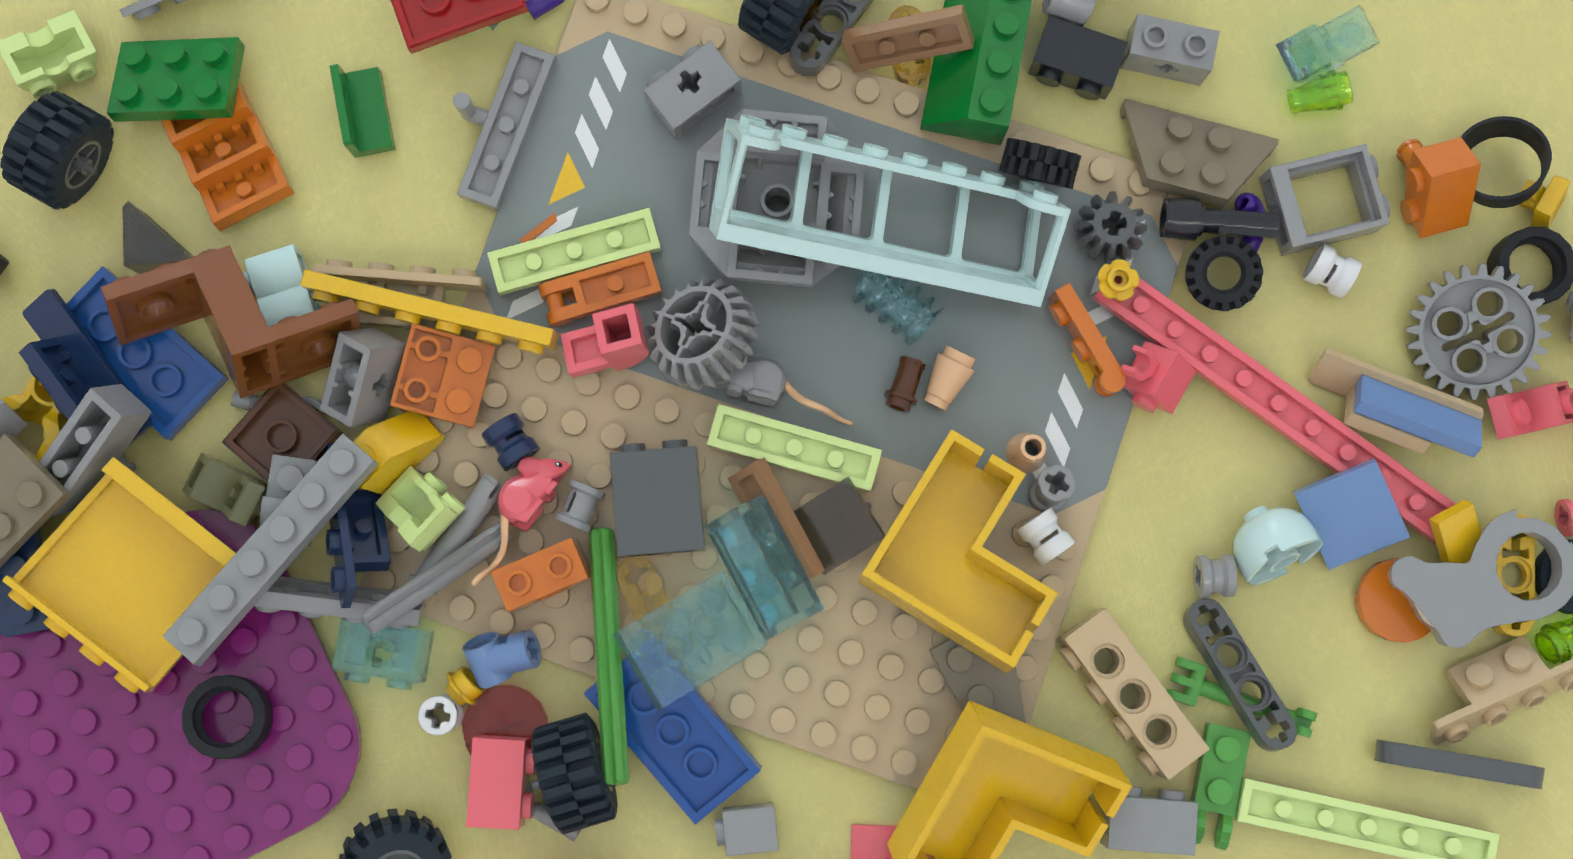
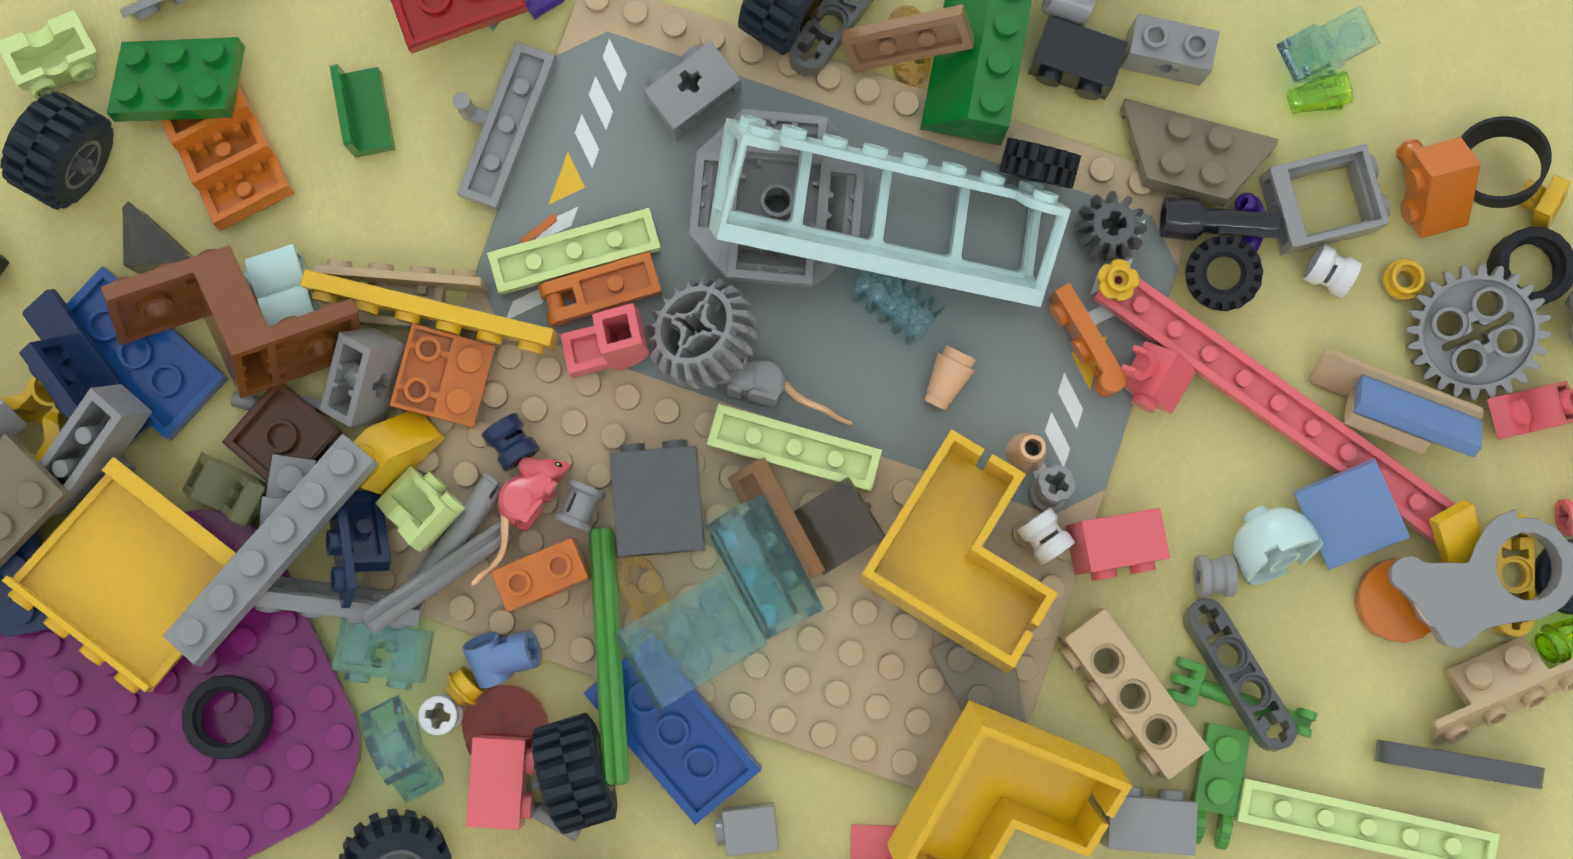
reddish brown pin [884,356,926,413] -> none
none -> clear light blue brick [360,695,444,803]
none -> coral brick [1066,508,1170,581]
none -> yellow plate [1382,258,1426,300]

